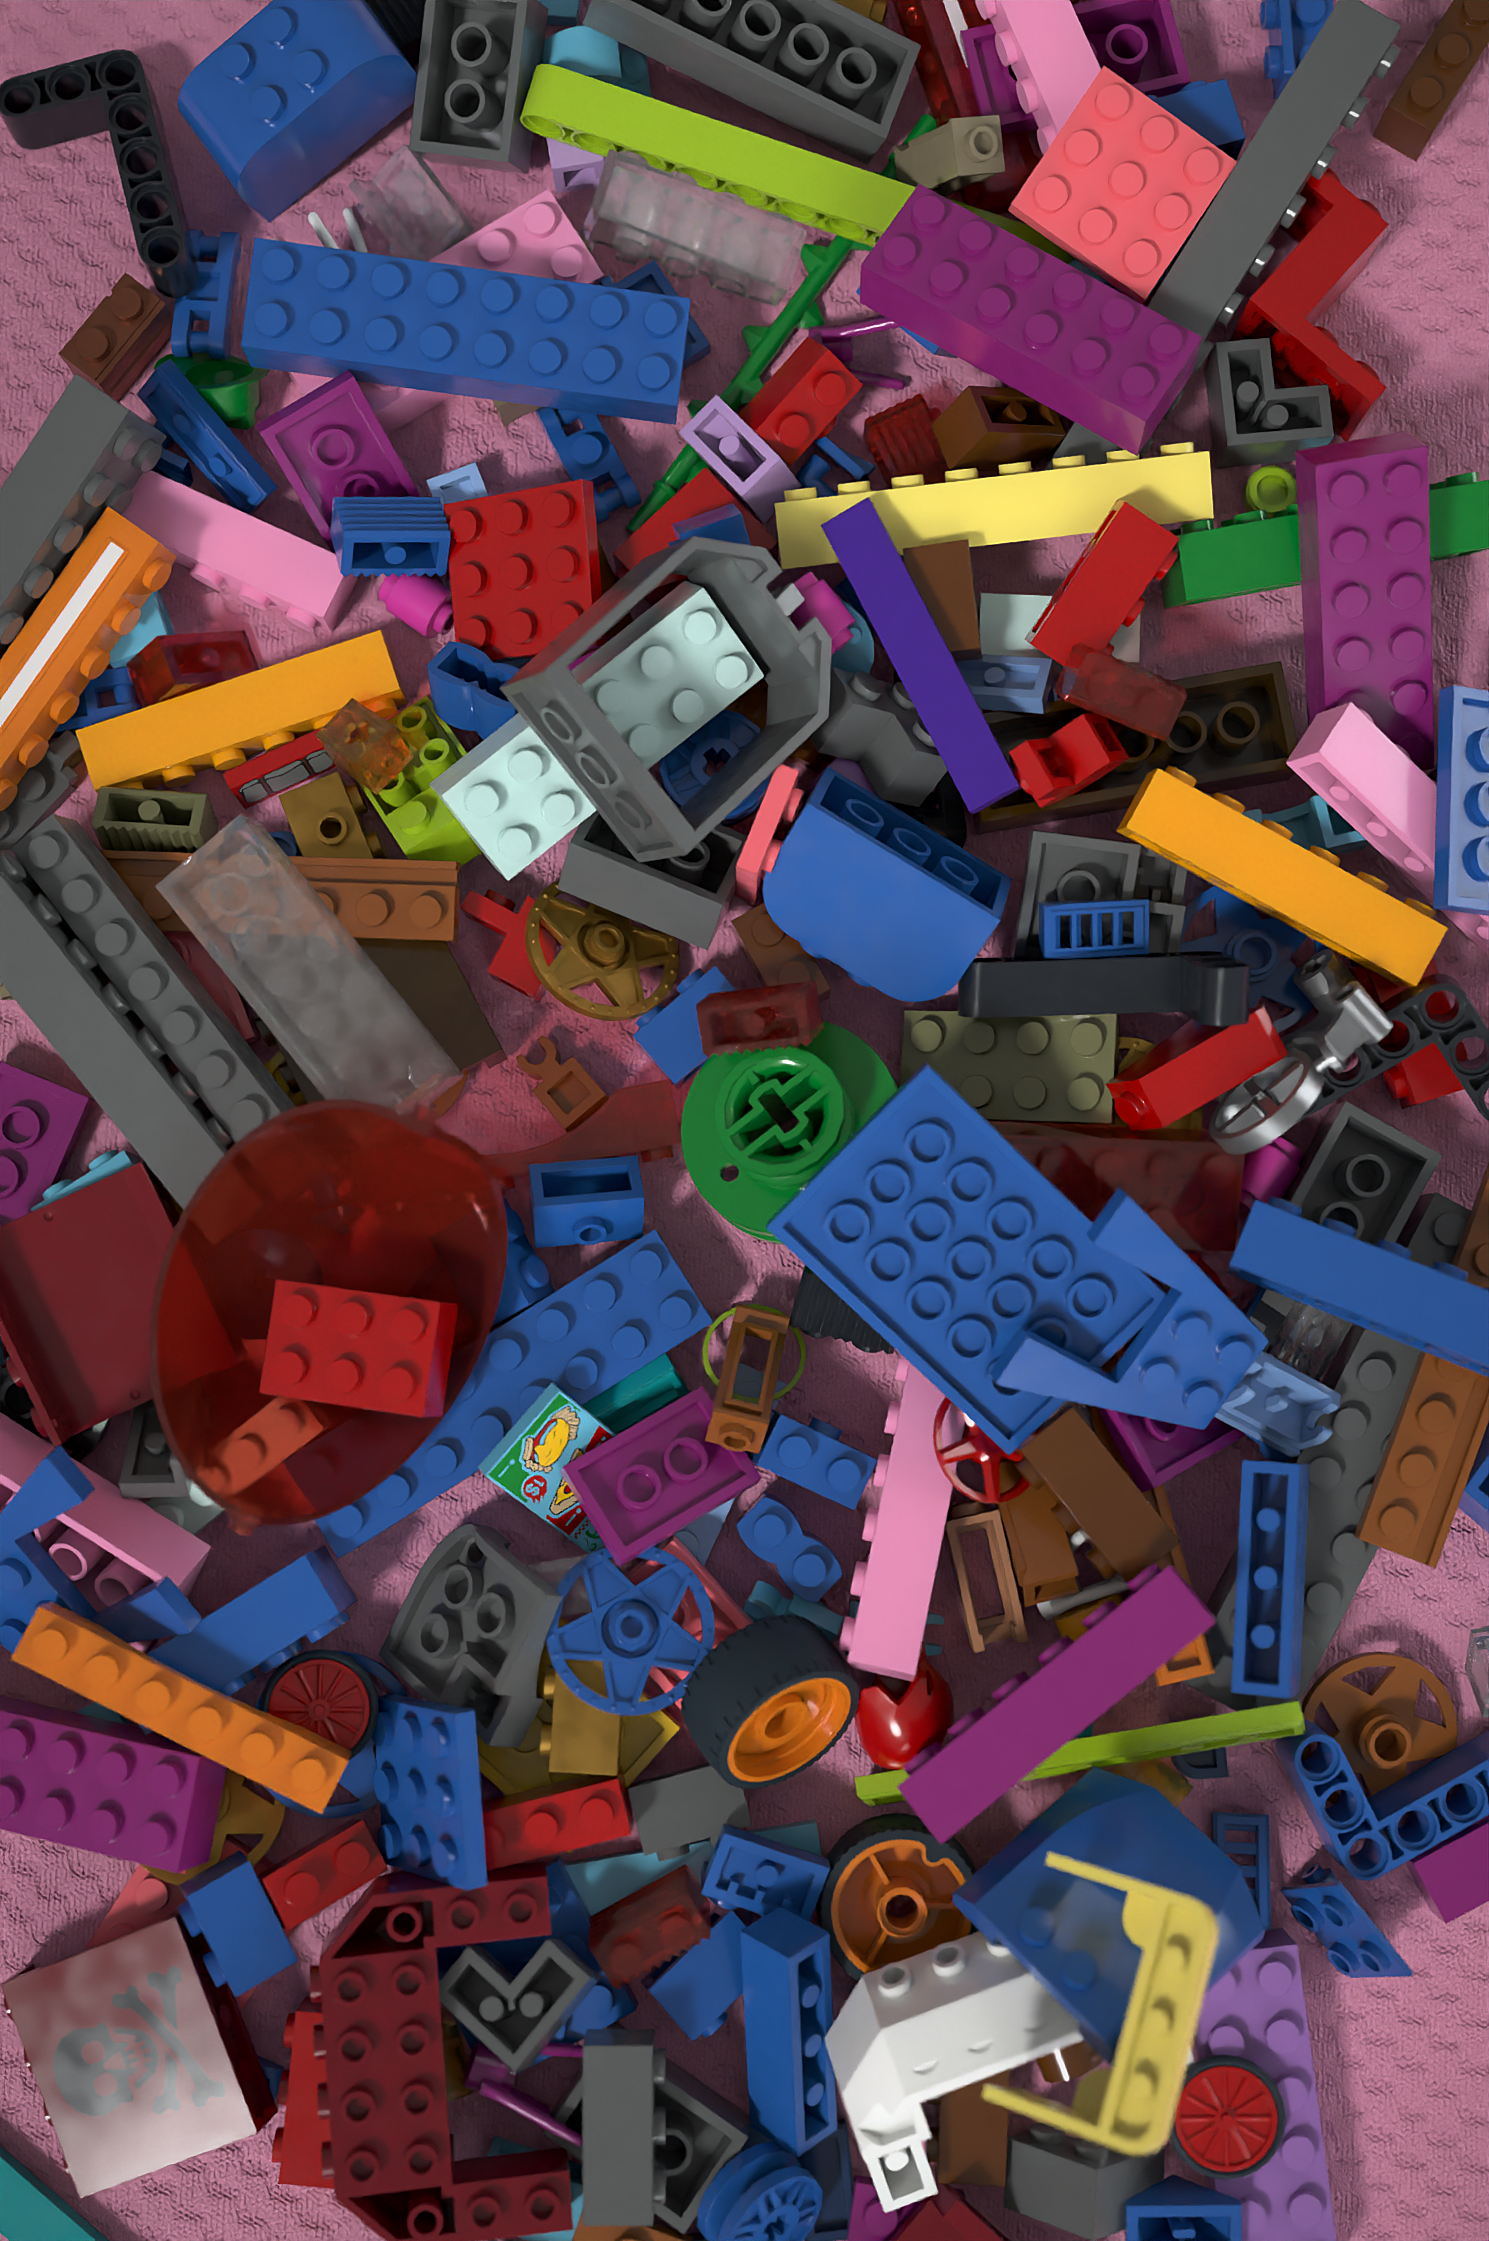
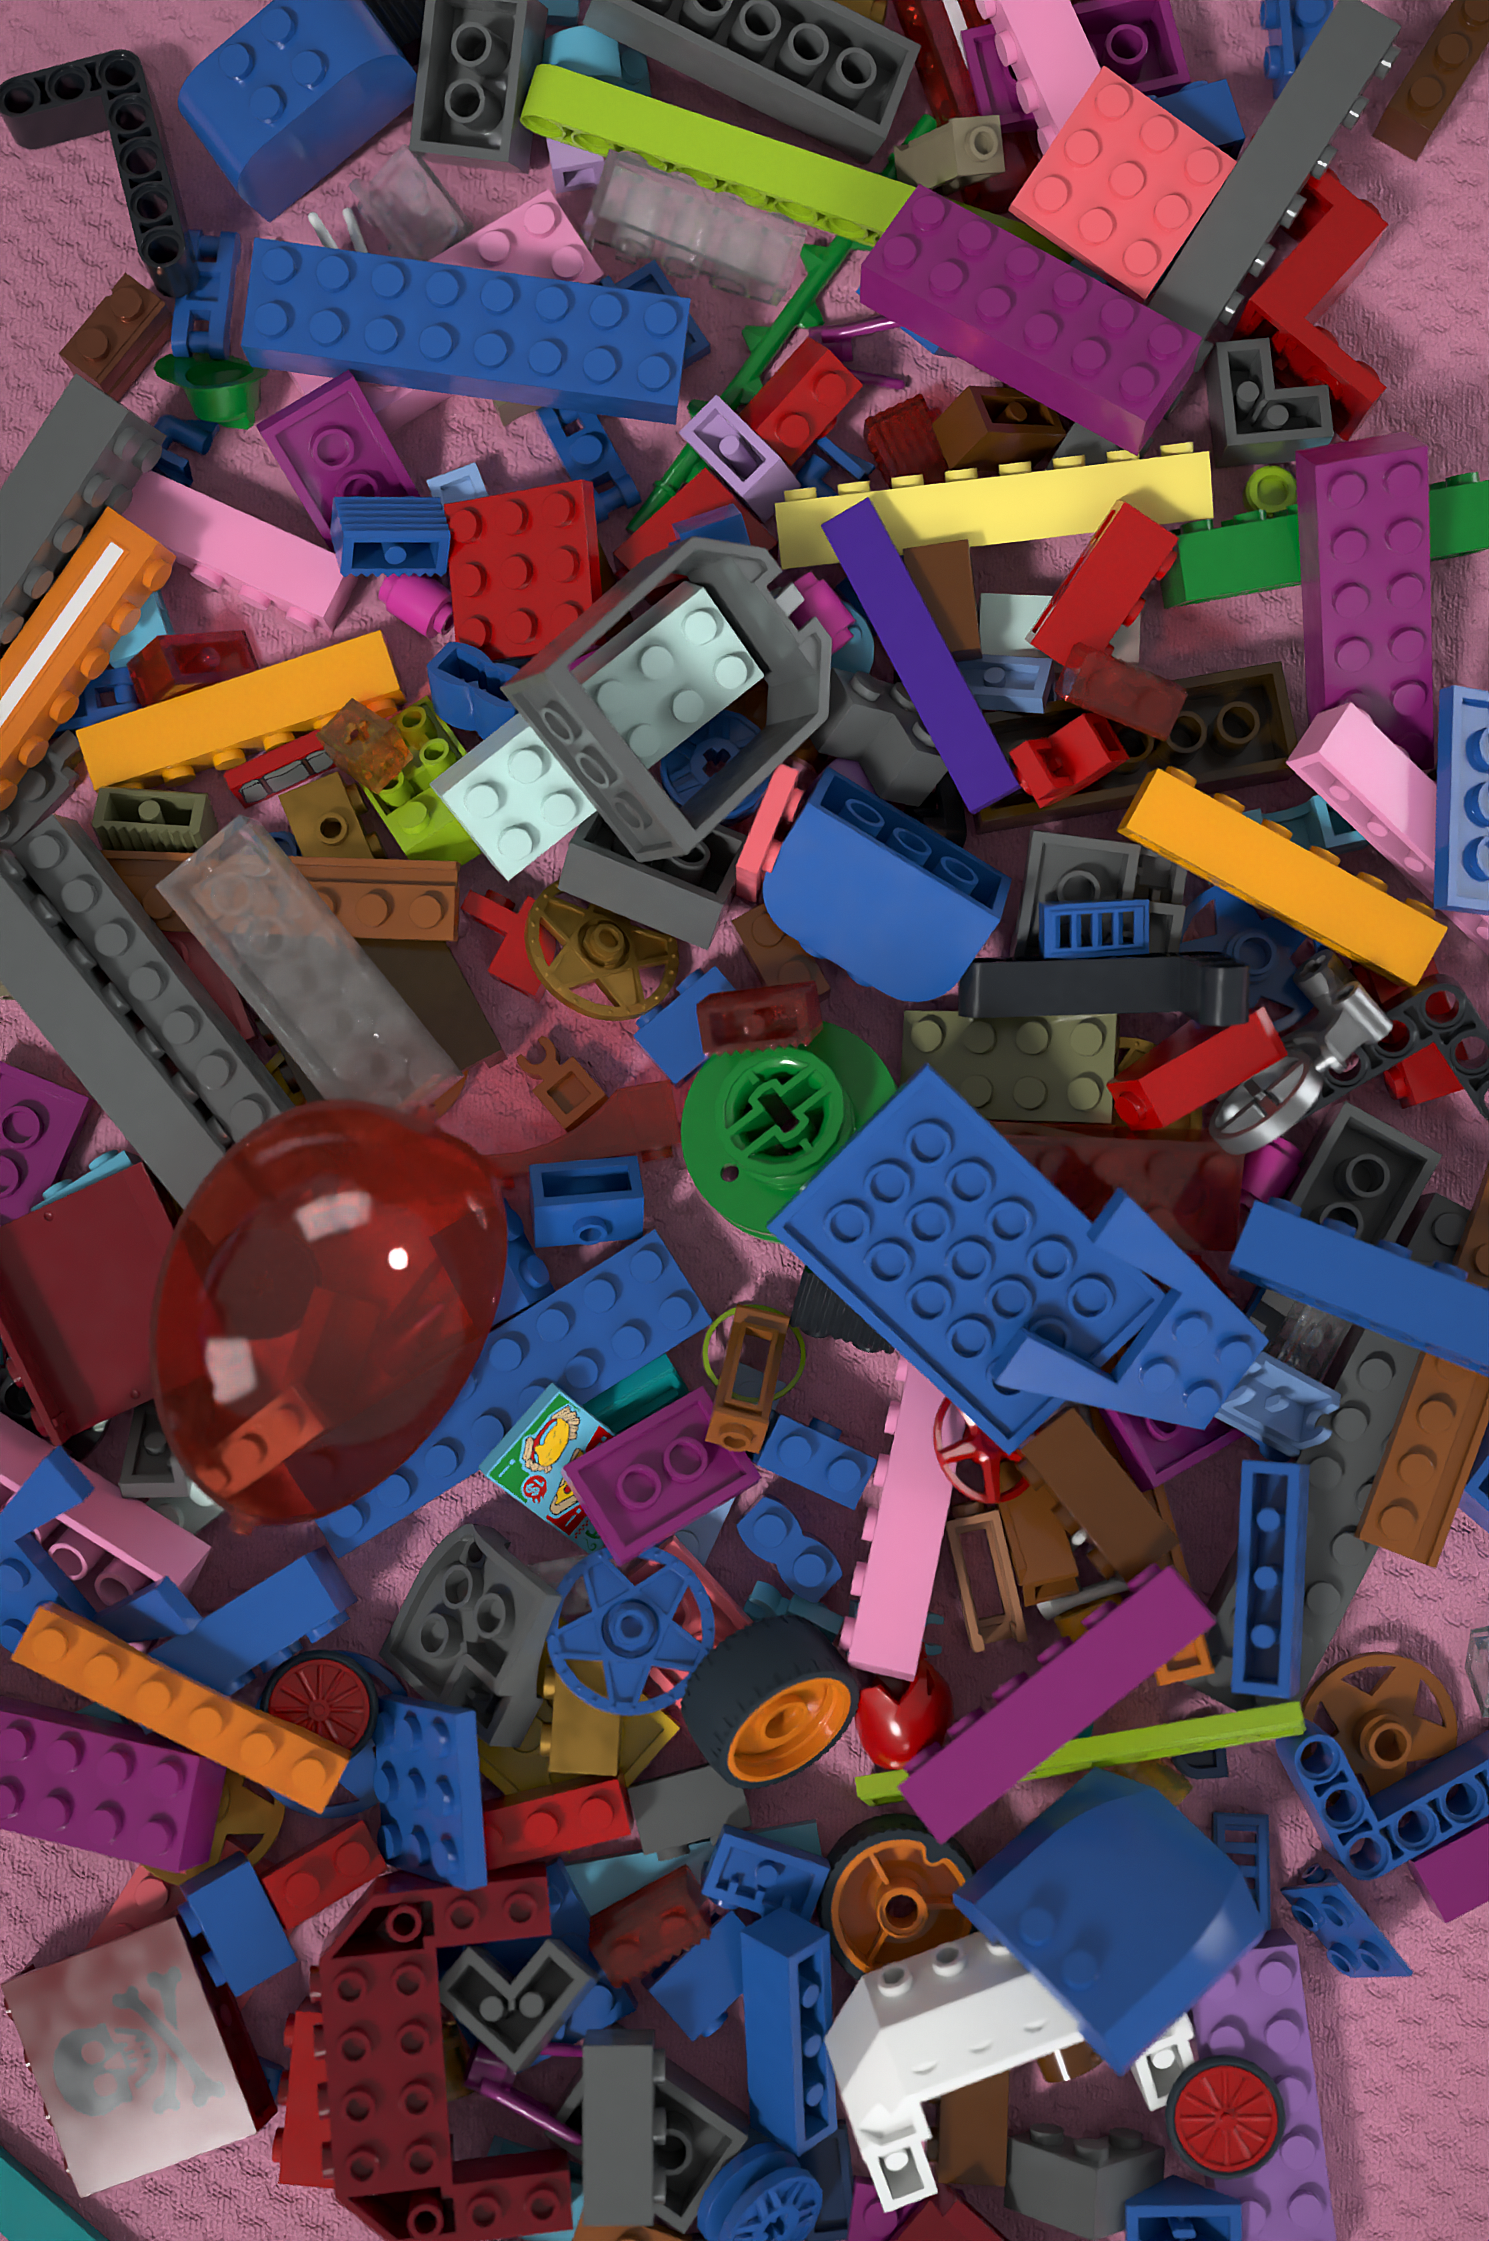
blue tile [137,359,278,516] -> none
red brick [259,1279,459,1417] -> none
light yellow windscreen [982,1852,1219,2154] -> none

